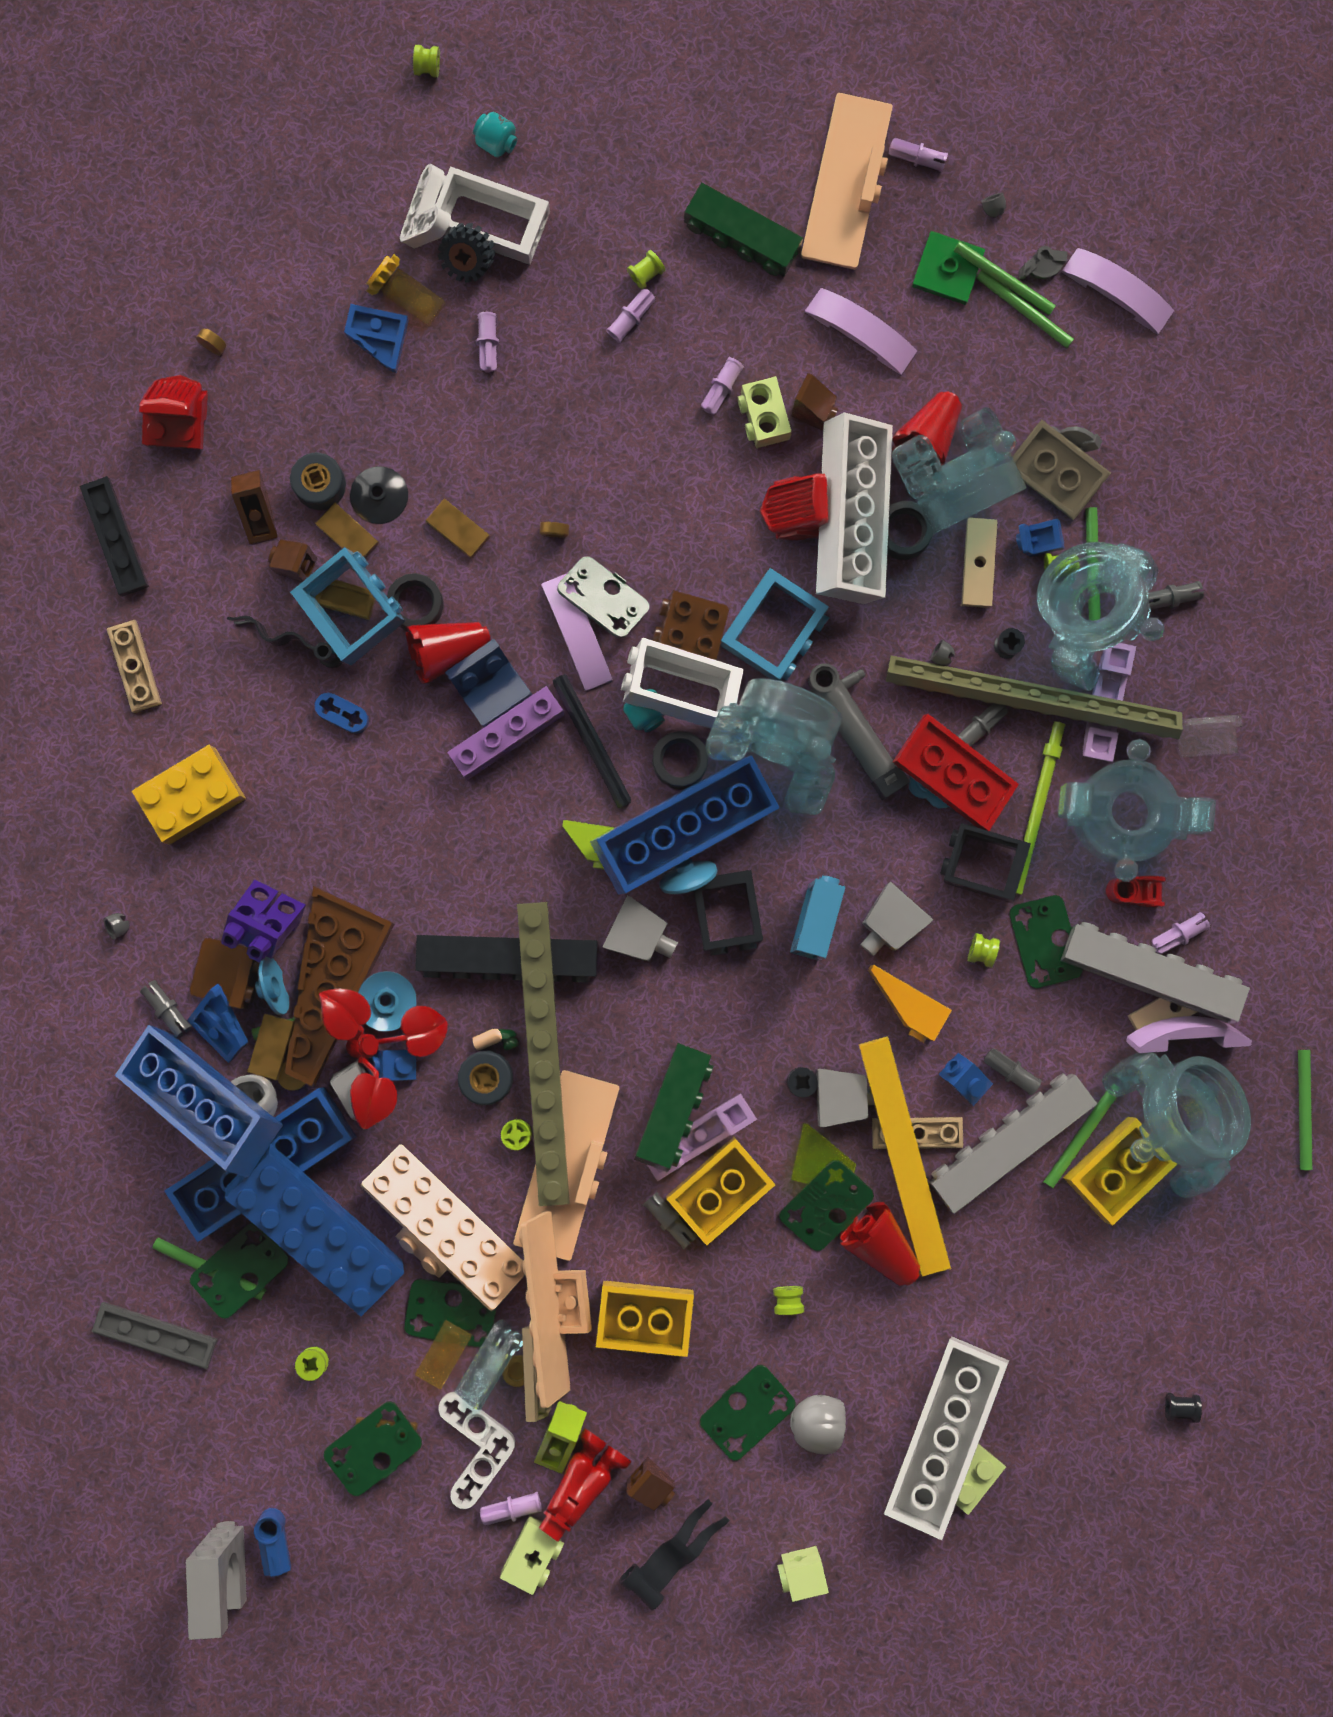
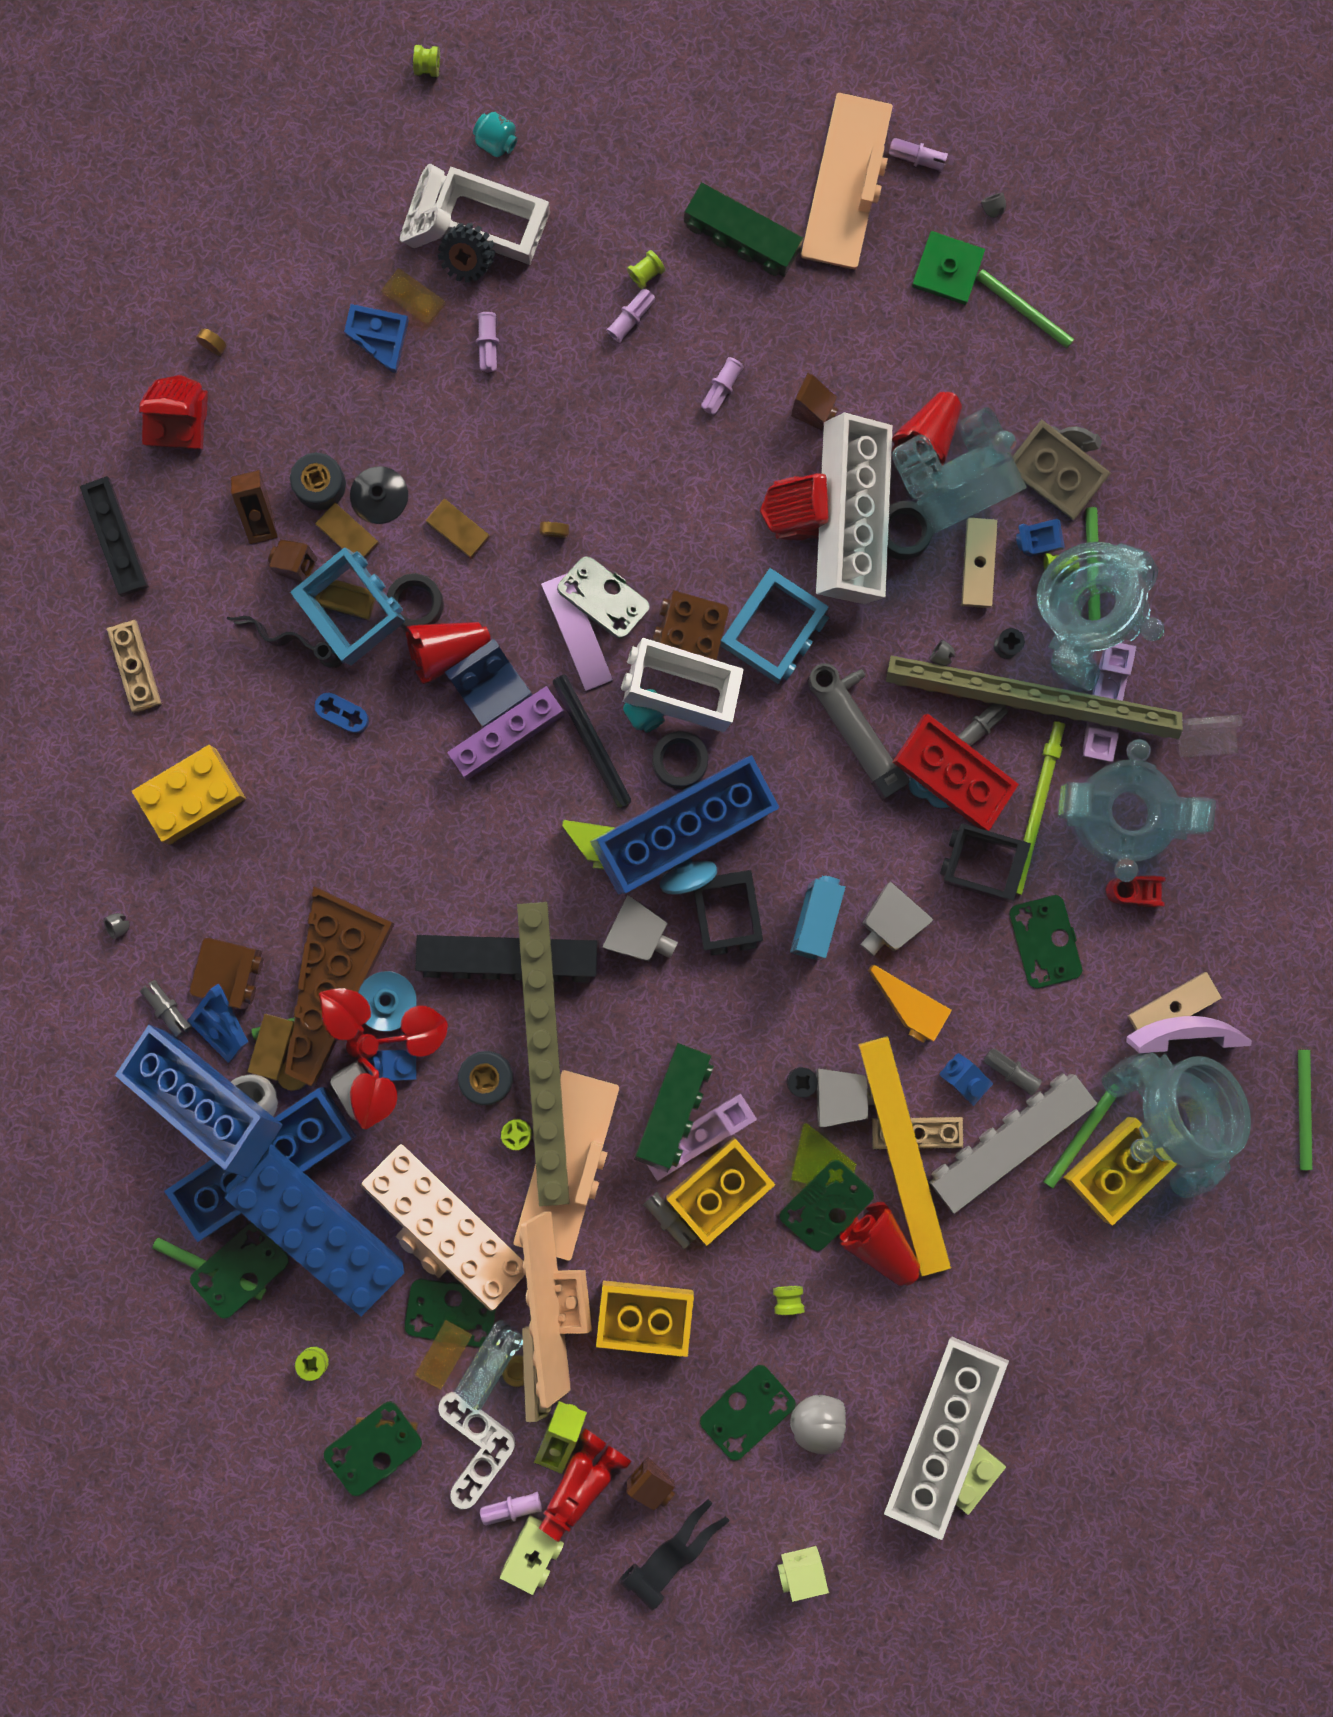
dark grey tile [92,1302,218,1369] -> none
light grey arch [186,1521,247,1640] -> none
dark purple hips [221,879,306,962] -> none
blue piece [254,1508,291,1577] -> none
dark azure dish [255,957,289,1015] -> none
yellow gear [366,254,400,295] -> none
arm [473,1029,519,1051] -> none
clear light blue piece [706,679,843,815] -> none
yellowish green brick [737,376,791,448] -> none
lavender slope [805,288,917,375] -> none
bright green bar [953,241,1056,315] -> none
lime wheel [968,933,1000,968] -> none
dark grey piece [1019,246,1067,281] -> none
light grey brick [1060,922,1250,1024] -> none
lavender slope [1062,248,1174,335] -> none
dark grey pin [1141,581,1204,612] -> none
lavender axle [1151,912,1210,954] -> none
black bush [1165,1393,1202,1423] -> none

